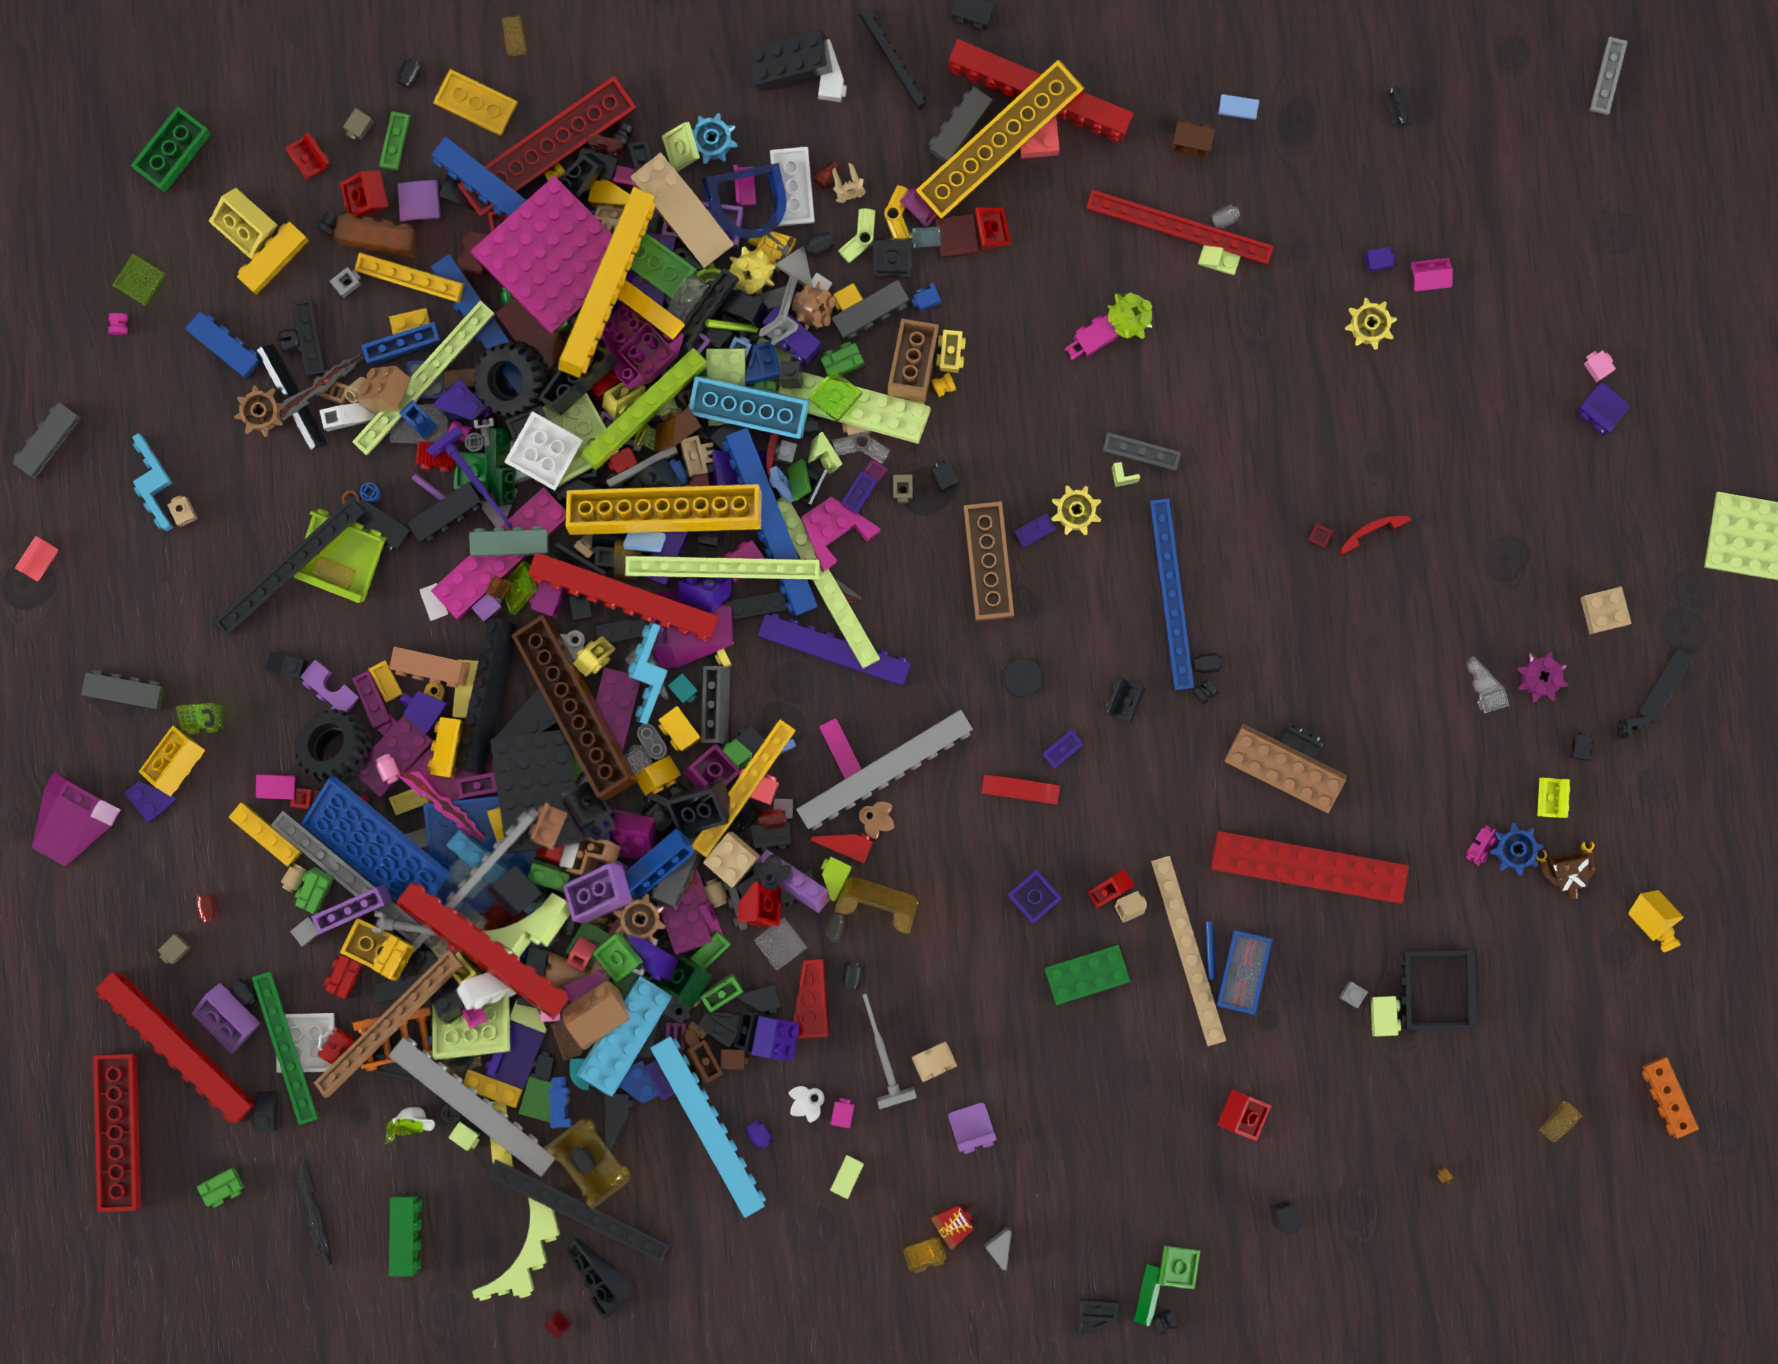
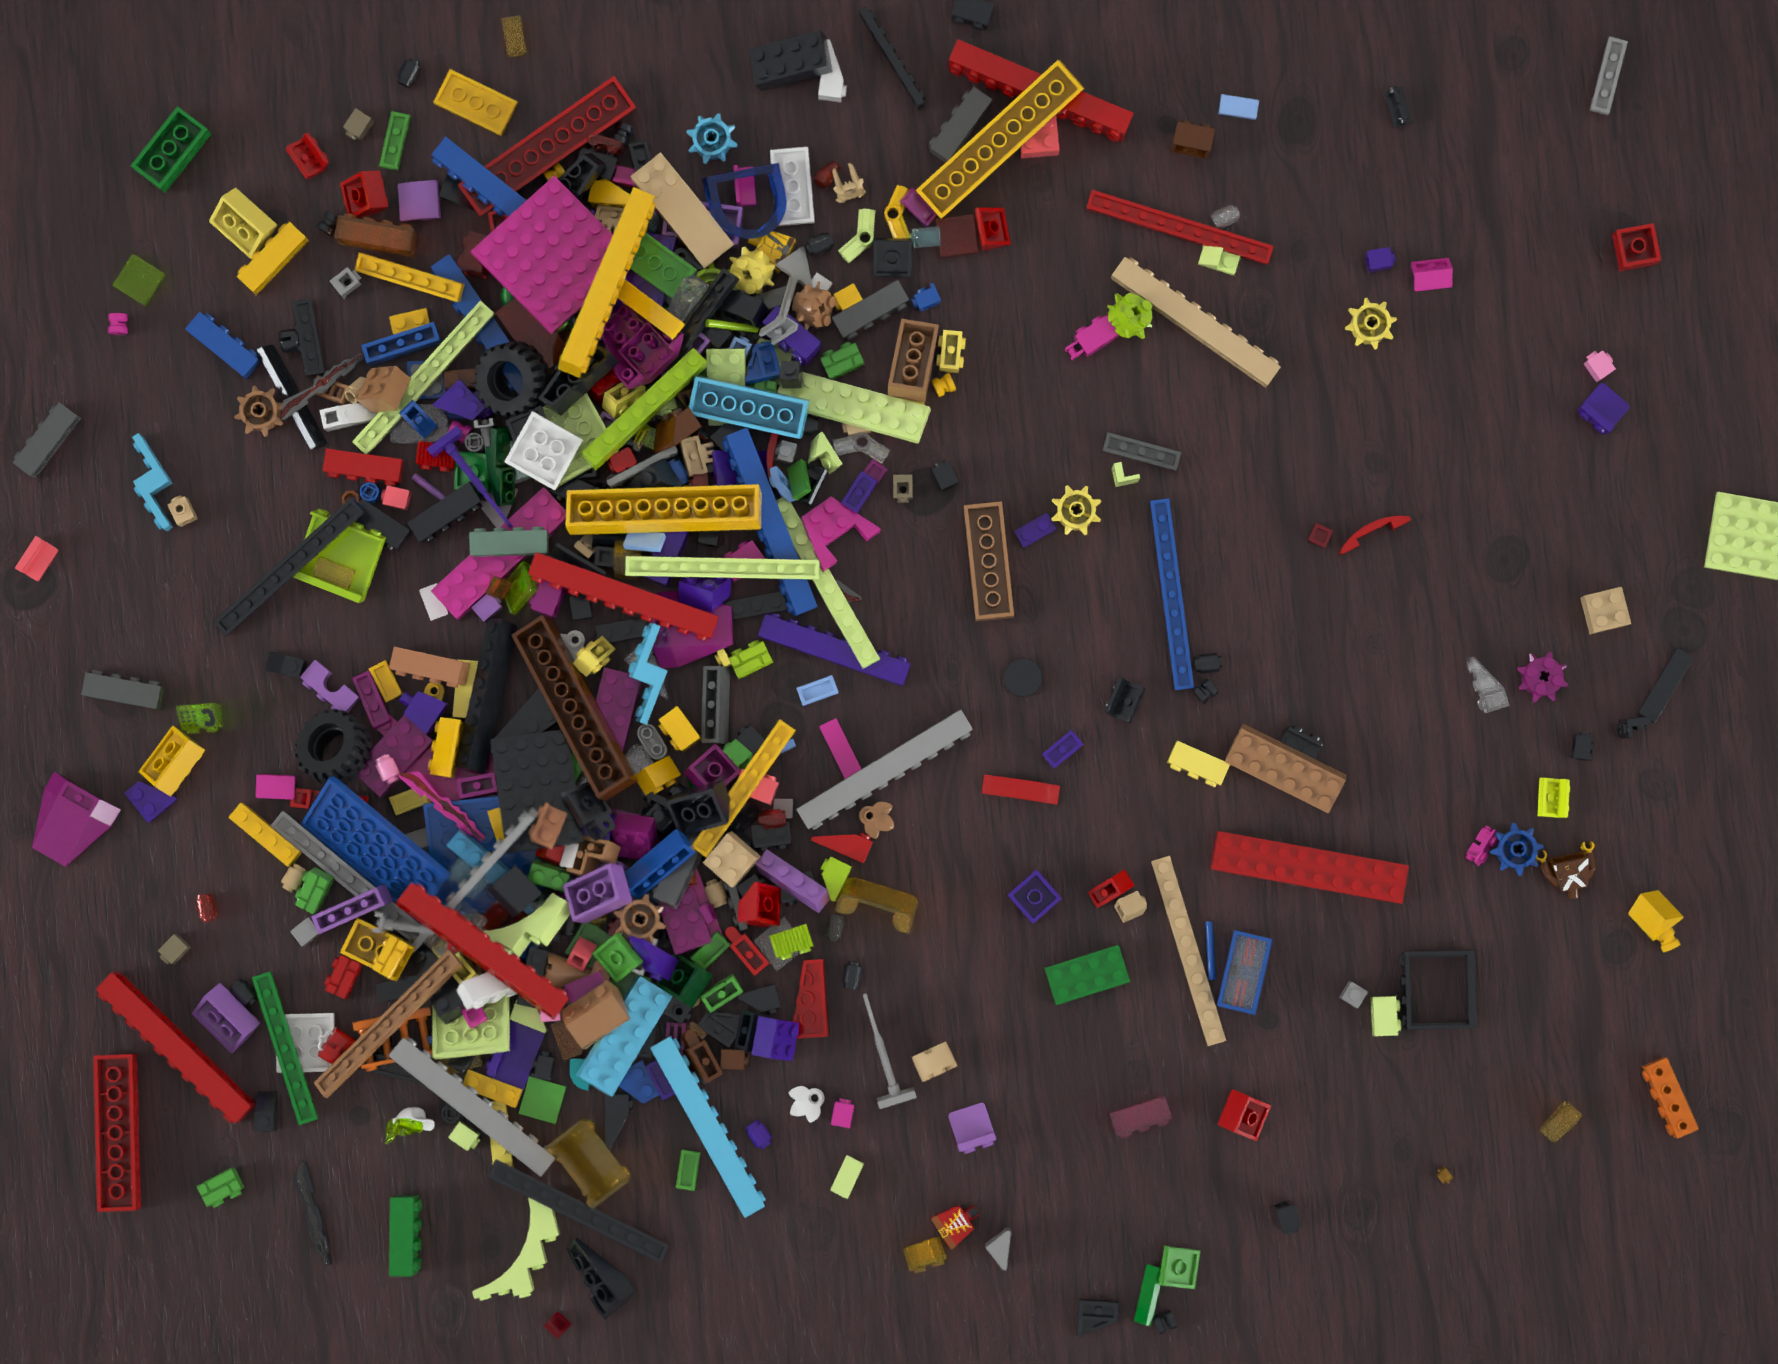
blue hips [548,1077,574,1128] -> none
black brick [569,1146,597,1176] -> none
yellowish green tile [662,122,700,171] -> none
teal brick [668,673,698,704] -> none
black plate [753,854,791,890] -> none
clear neon green tile [808,370,863,422] -> none
none -> red brick [323,448,404,487]
none -> coral brick [381,485,412,511]
none -> bright green tile [676,1149,701,1191]
none -> red brick [725,927,770,976]
none -> lime brick [729,640,773,679]
none -> lime brick [769,924,813,960]
none -> light blue tile [796,675,839,706]
none -> clear pink brick [1109,1096,1172,1138]
none -> tan brick [1111,257,1281,388]
none -> light yellow brick [1167,741,1230,787]
none -> red brick [1612,223,1661,271]

